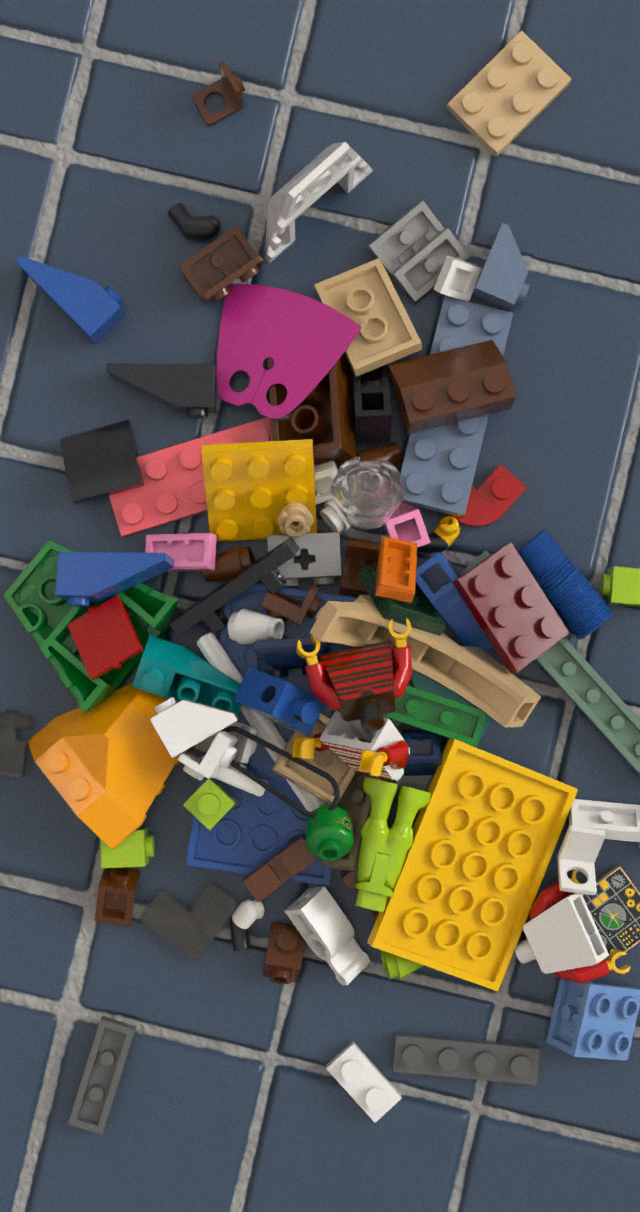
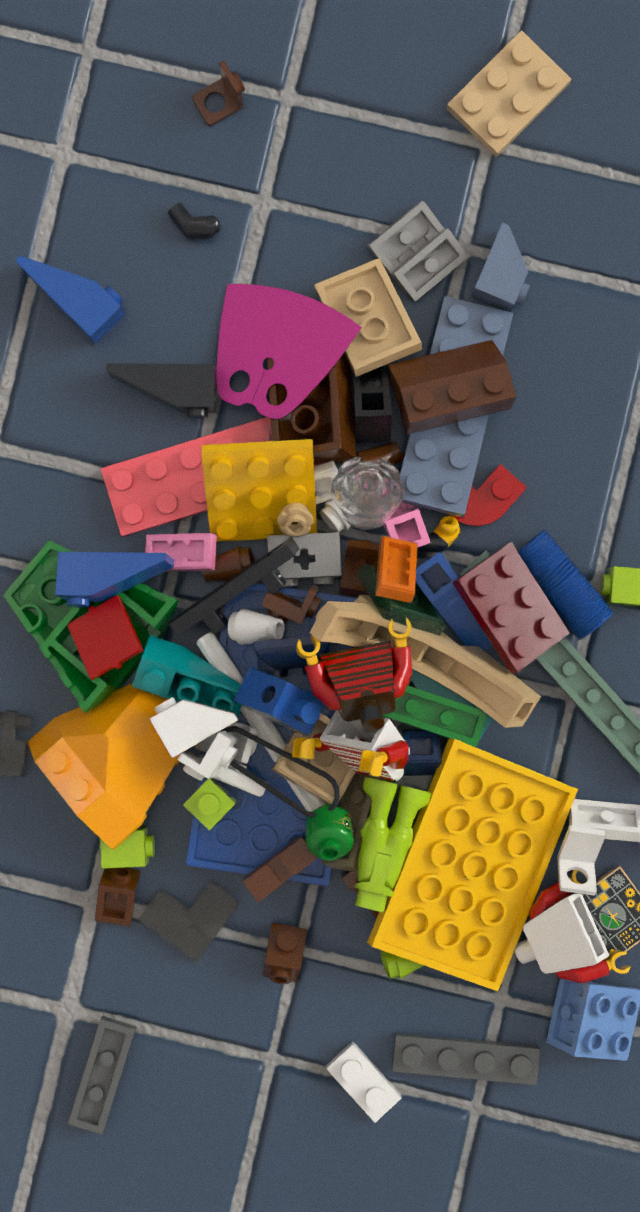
black slope [61,420,144,504] -> none
reddish brown bracket [178,225,263,304] -> none
arm [229,899,265,951] -> none
white wedge [265,142,374,263] -> none
white piece [285,886,371,986] -> none
white plate [434,256,482,302] -> none

